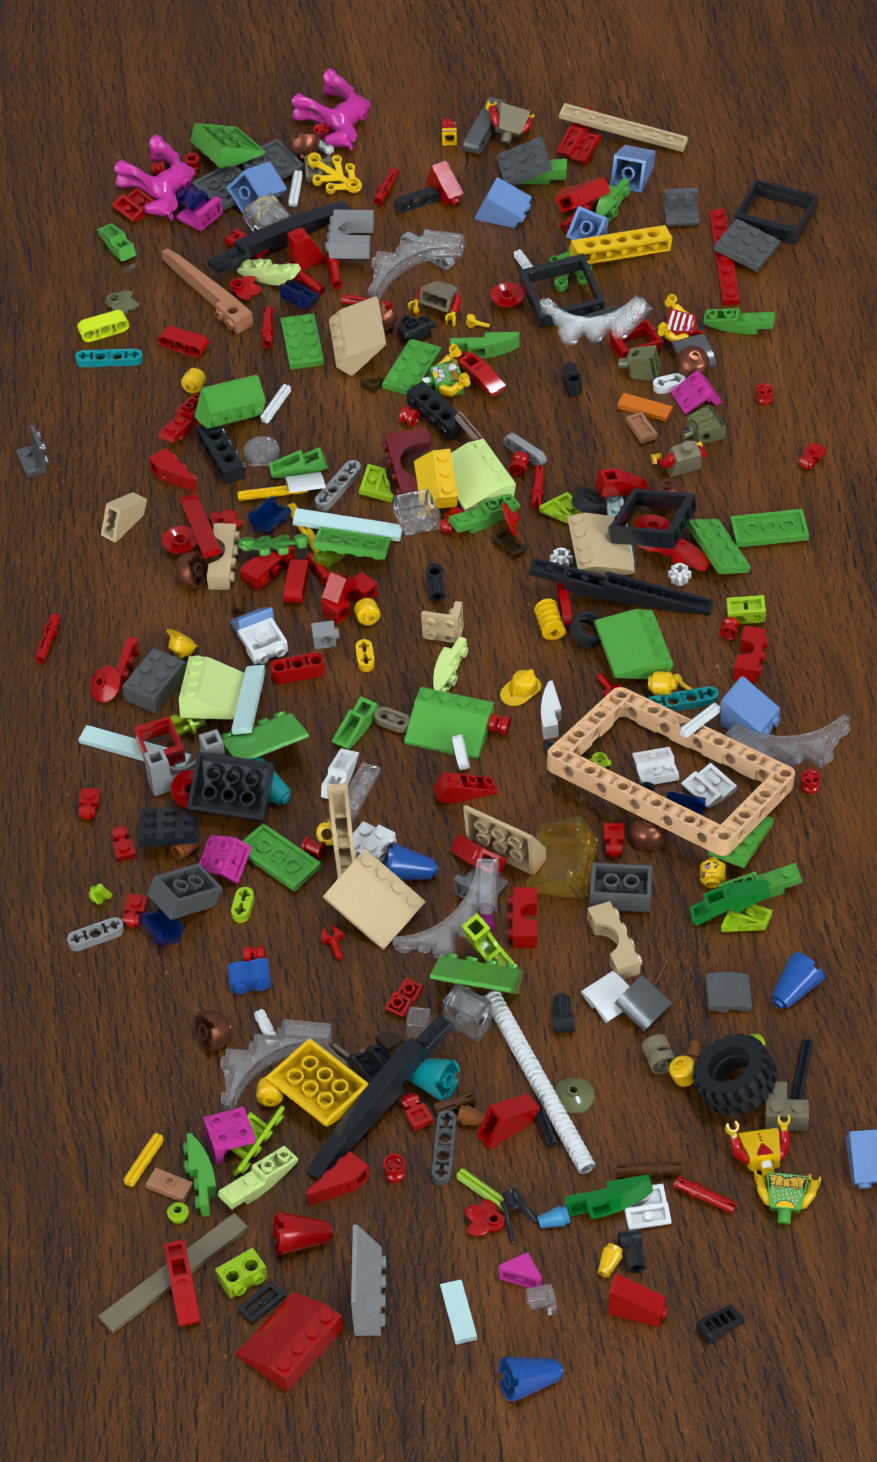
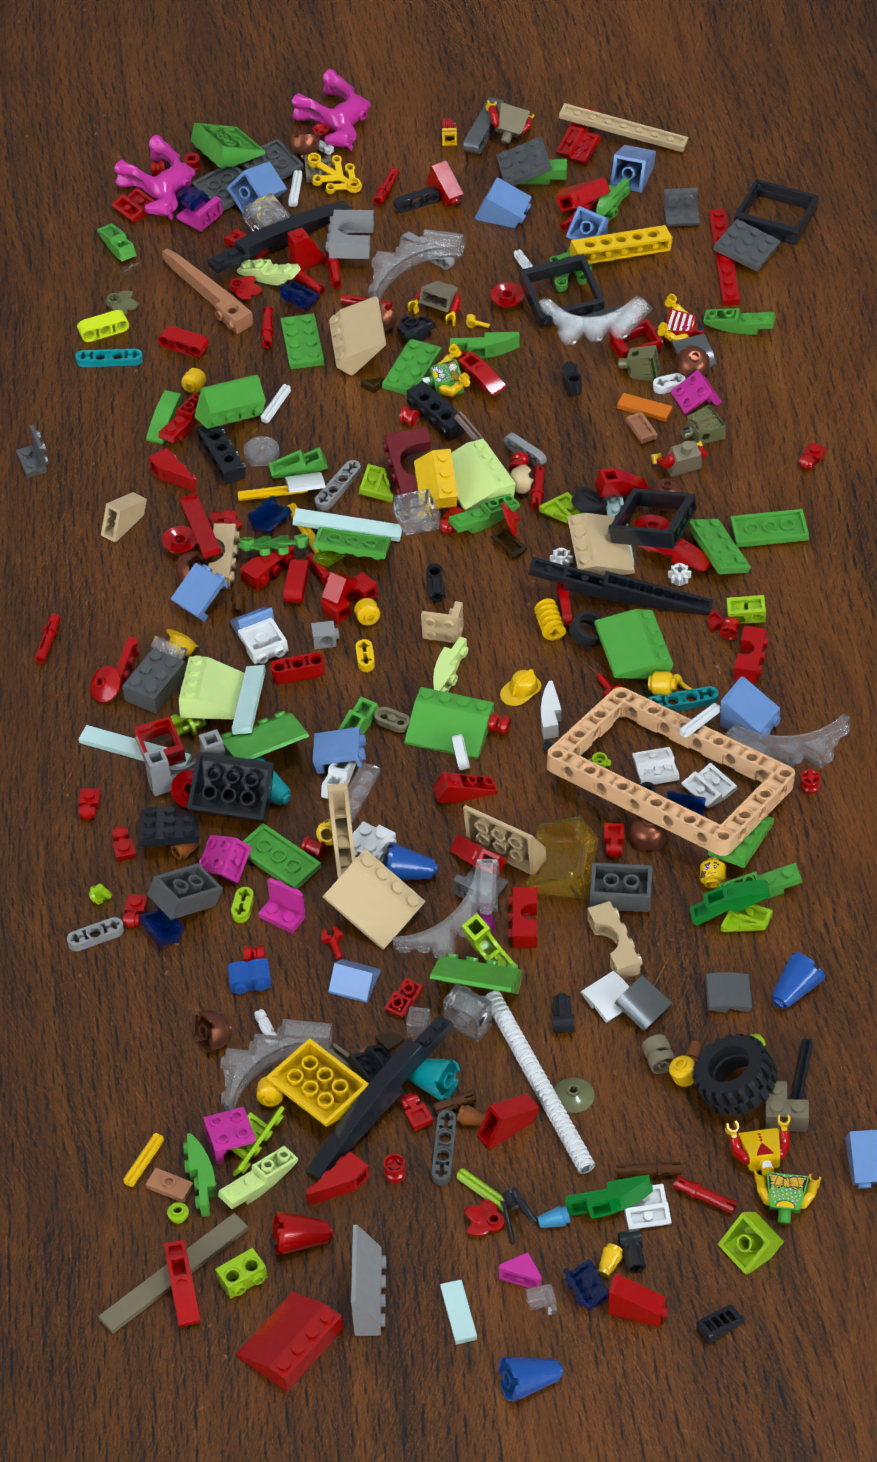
black tile [237,1281,285,1326] -> none
black axle [536,1109,557,1148] -> none
red wheel [756,383,774,405] -> none
none -> bright green slope [146,390,182,444]
none -> clear piece [151,636,188,660]
none -> medium blue panel [171,563,229,622]
none -> dark pink bracket [259,878,306,934]
none -> medium blue panel [313,727,366,774]
none -> slope [329,959,381,1003]
none -> tan hair [509,465,533,494]
none -> clear blue bracket [563,1259,609,1311]
none -> red tile [708,609,724,633]
none -> lime slope [718,1212,784,1275]

